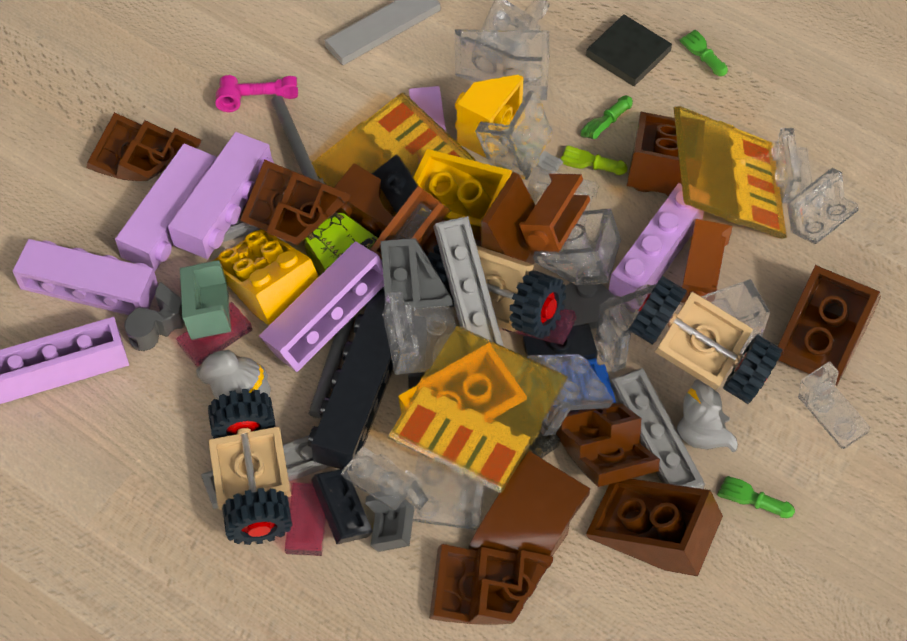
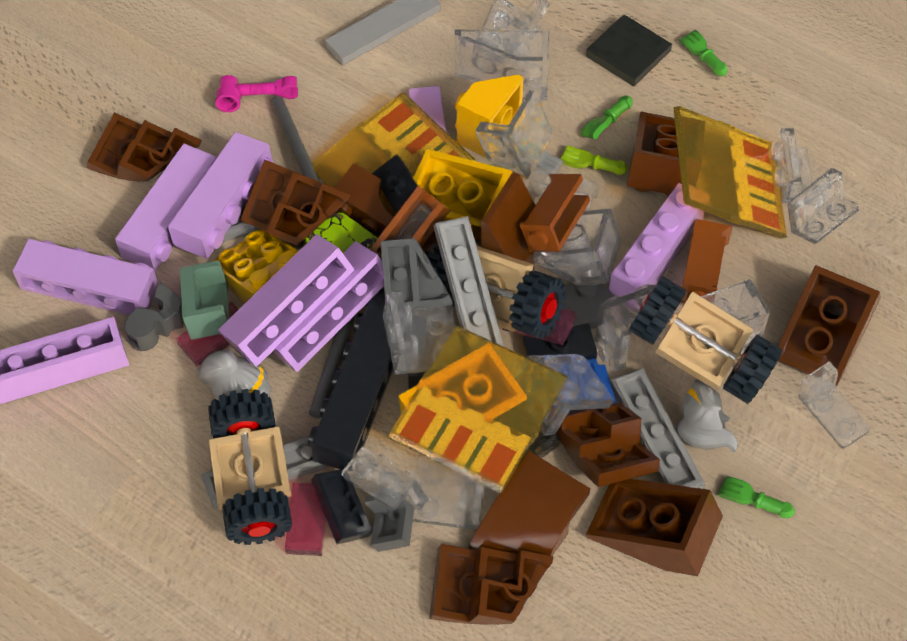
none -> lavender brick [218,234,355,367]

